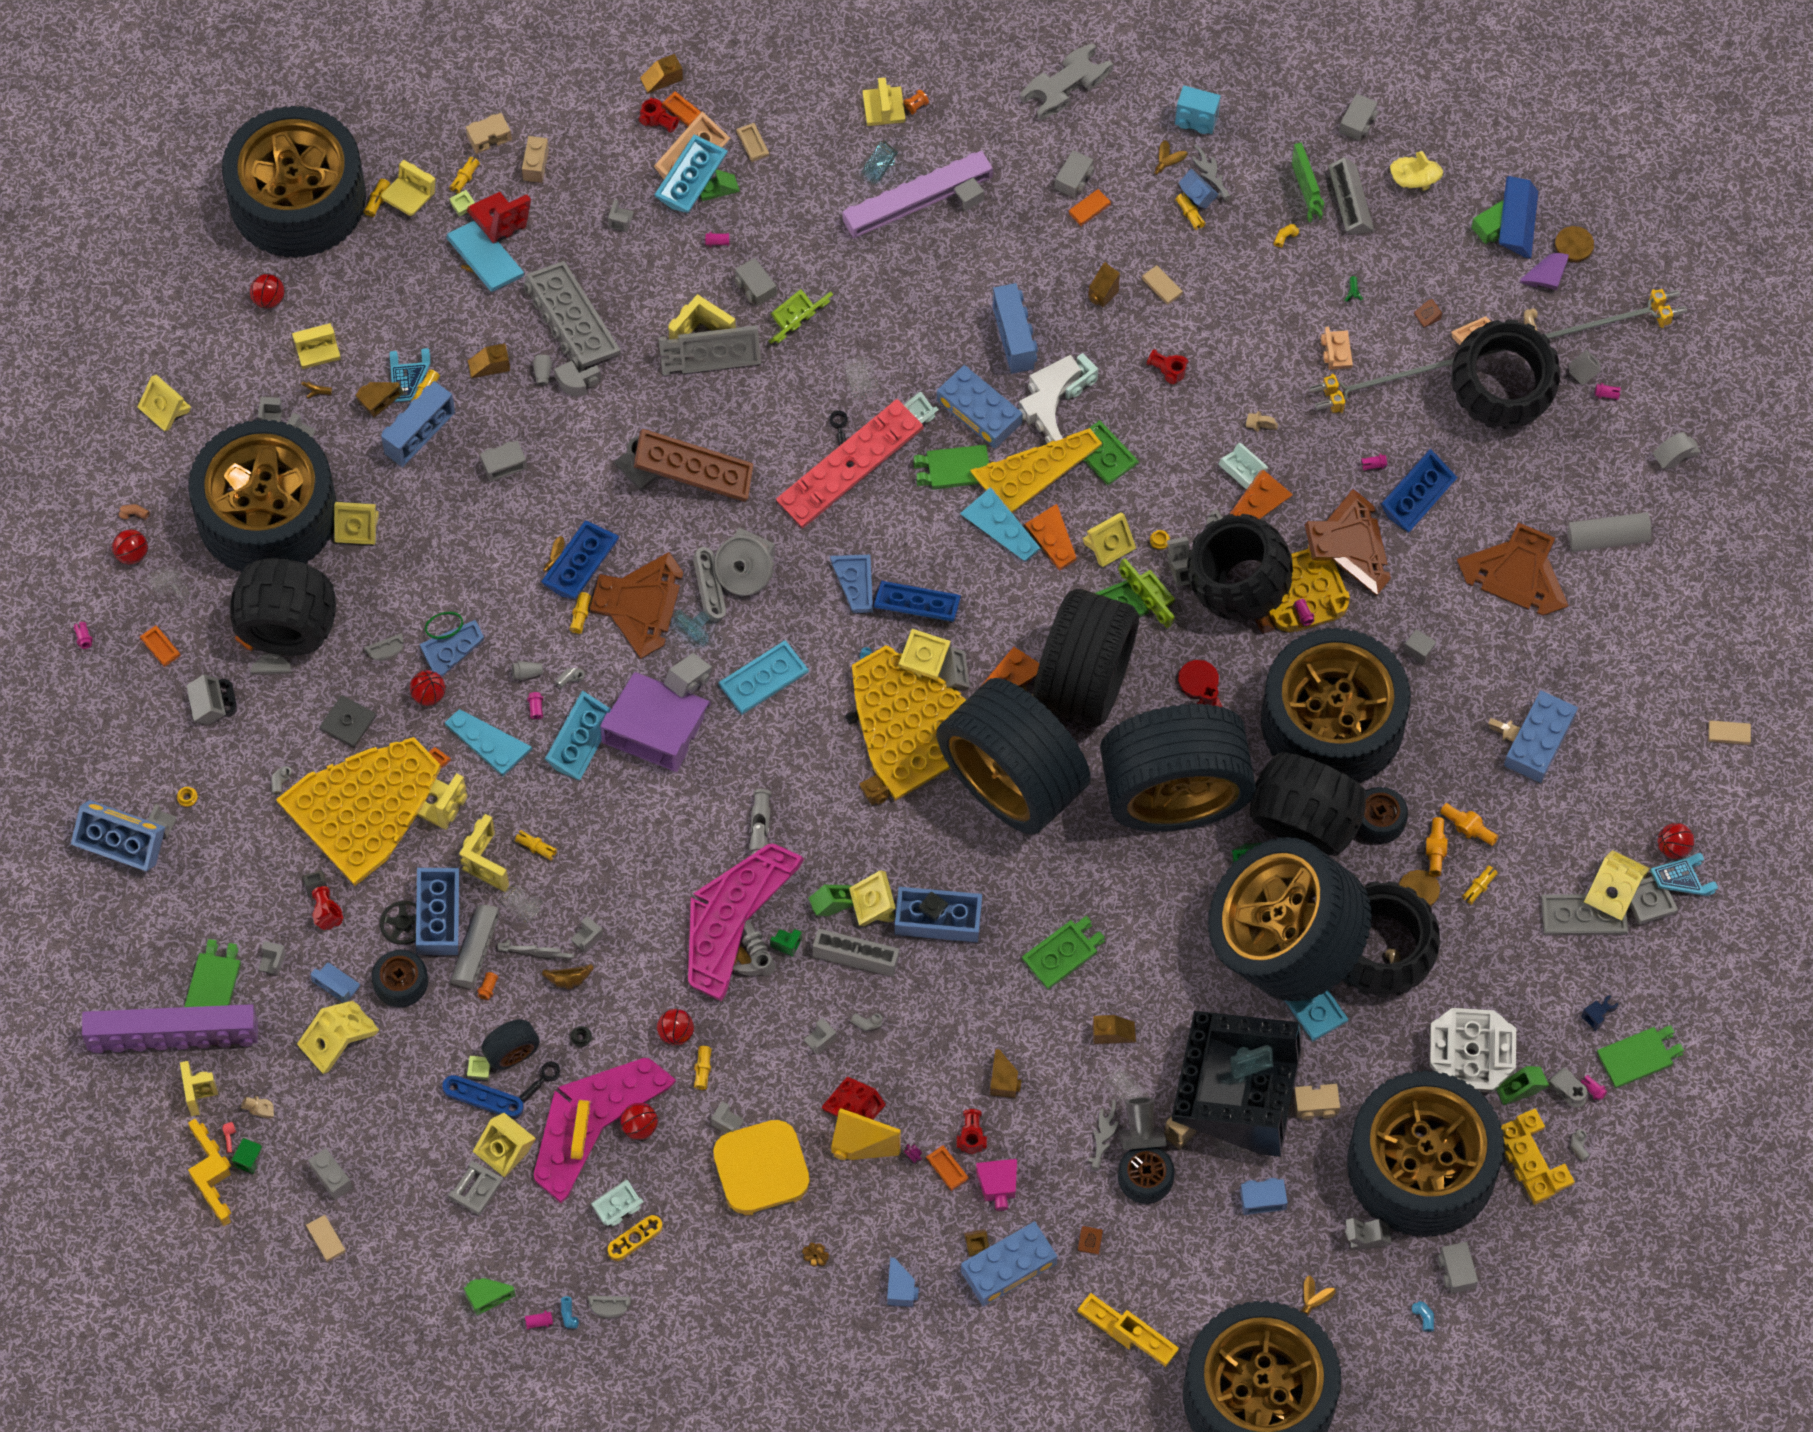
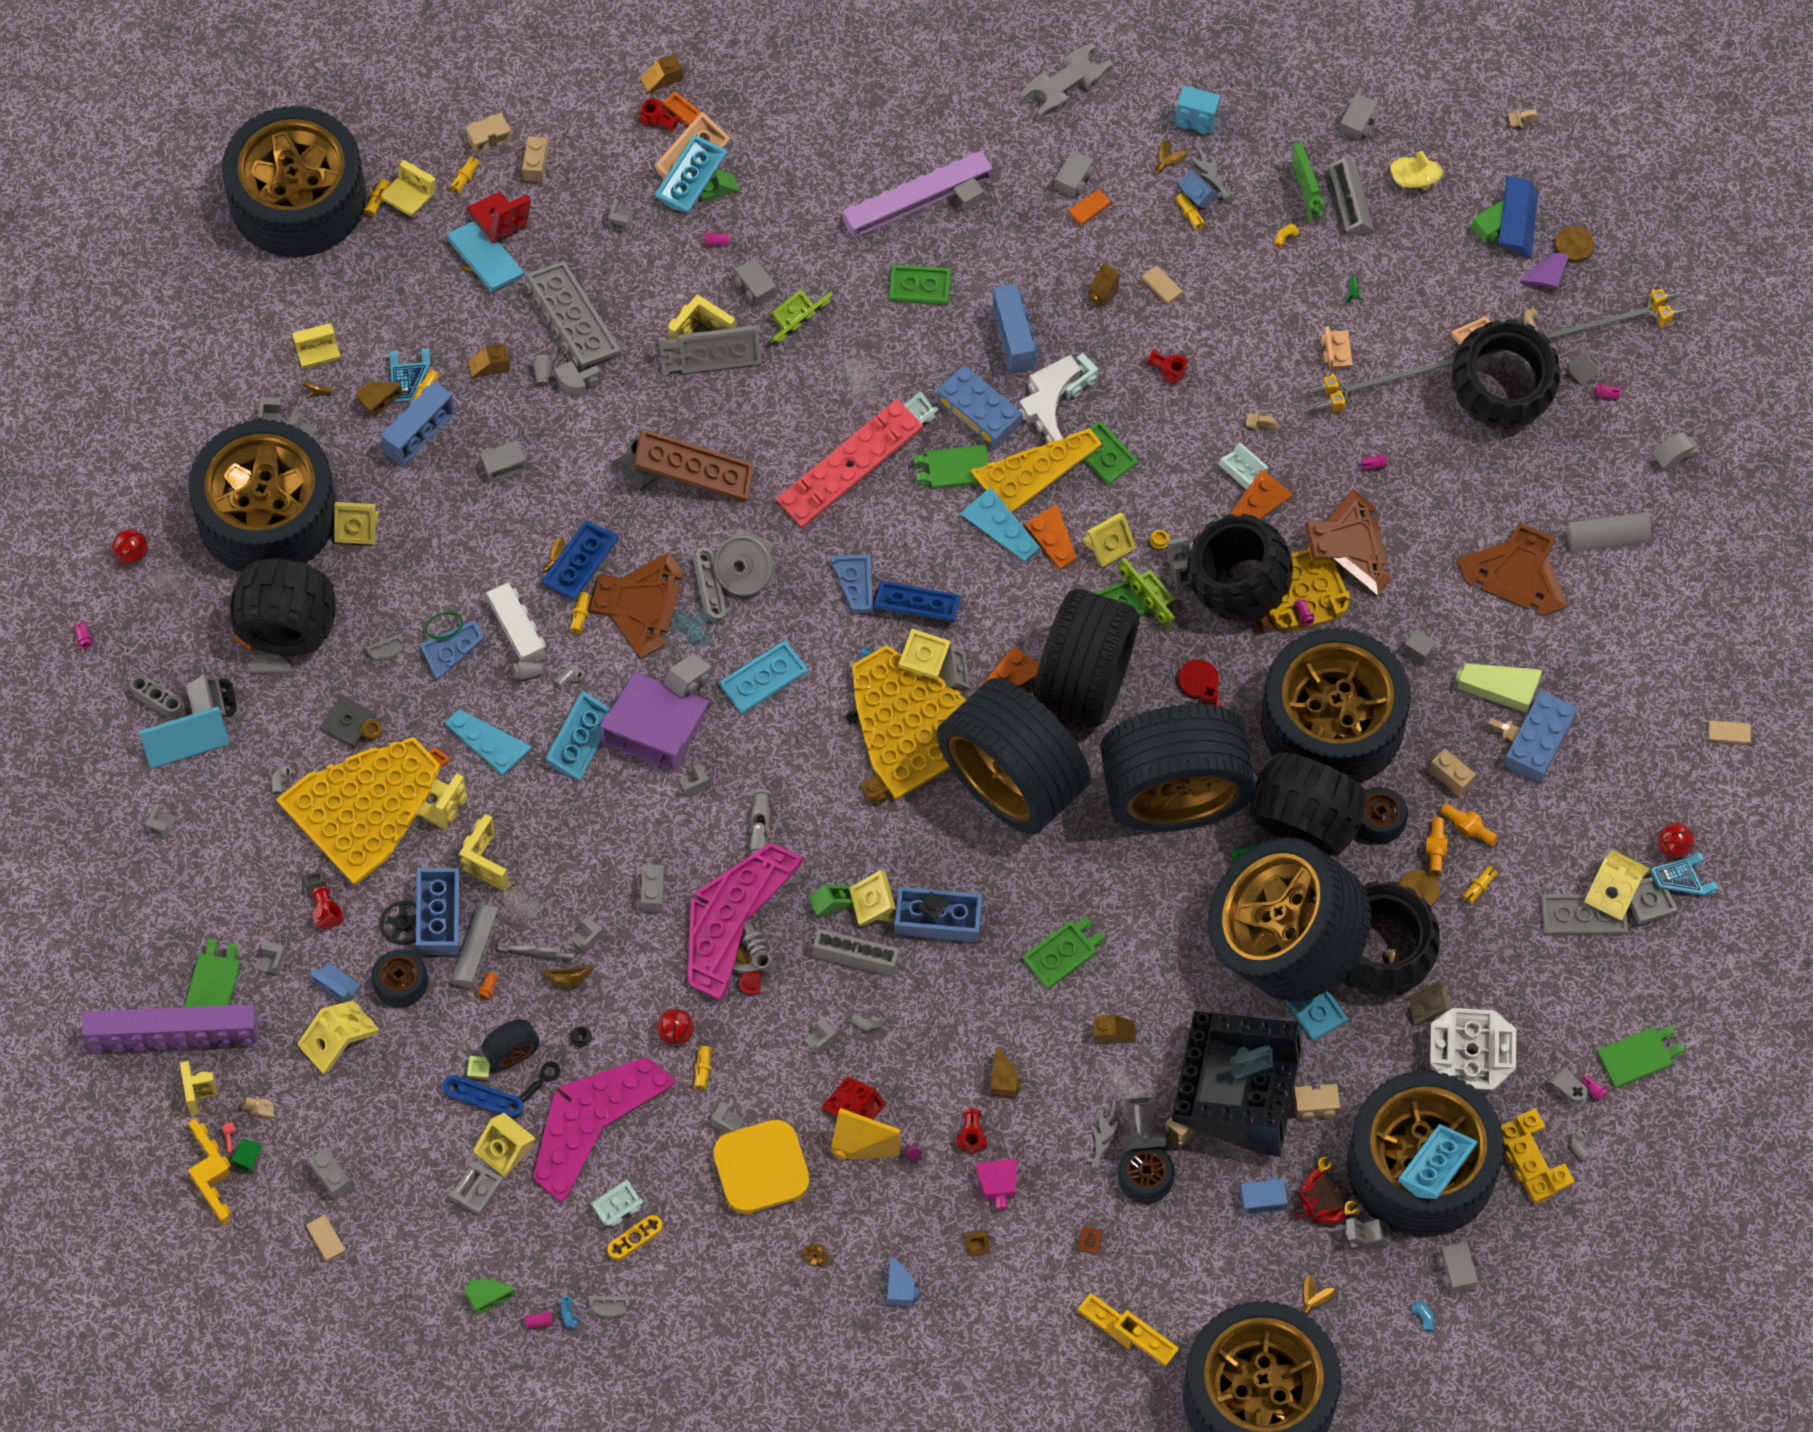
medium blue brick [71,800,165,871] -> none
nougat arm [118,504,150,520] -> none
light yellow bracket [138,375,191,431] -> none
orange tile [140,625,181,667] -> none
yellow plate [177,787,198,807] -> none
red piece [250,274,285,309] -> none
red piece [409,670,446,706] -> none
yellowish green plate [449,190,475,217] -> none
yellow pin [515,830,557,861] -> none
dark pink pin [527,692,543,719] -> none
yellow beam [571,1100,590,1160] -> none
red piece [620,1103,658,1140] -> none
tan tile [736,123,769,162] -> none
green panel [770,929,802,957] -> none
black piece [830,410,848,446] -> none
clear light blue tile [861,140,898,184] -> none
light yellow bracket [863,77,906,126] -> none
orange bush [903,89,929,114] -> none
orange tile [926,1145,969,1191] -> none
medium blue brick [961,1221,1058,1307] -> none
blue slope [1381,449,1458,533] -> none
dark orange slope [1414,299,1442,328] -> none
bright green slope [1496,1066,1549,1105] -> none
dark blue piece [1581,995,1618,1031] -> none
none -> light grey beam [130,675,184,719]
none -> medium azure tile [139,706,230,768]
none -> pearl gold tile [360,719,382,740]
none -> white brick [487,582,546,662]
none -> light grey brick [641,864,665,913]
none -> light grey panel [679,763,709,797]
none -> red tile [739,972,761,994]
none -> bright green tile [889,265,951,305]
none -> torso [1293,1157,1360,1225]
none -> medium azure slope [1399,1124,1478,1199]
none -> dark tan plate [1407,980,1452,1025]
none -> tan brick [1429,749,1476,798]
none -> yellowish green slope [1455,663,1542,713]
none -> tan piece [1508,109,1540,128]

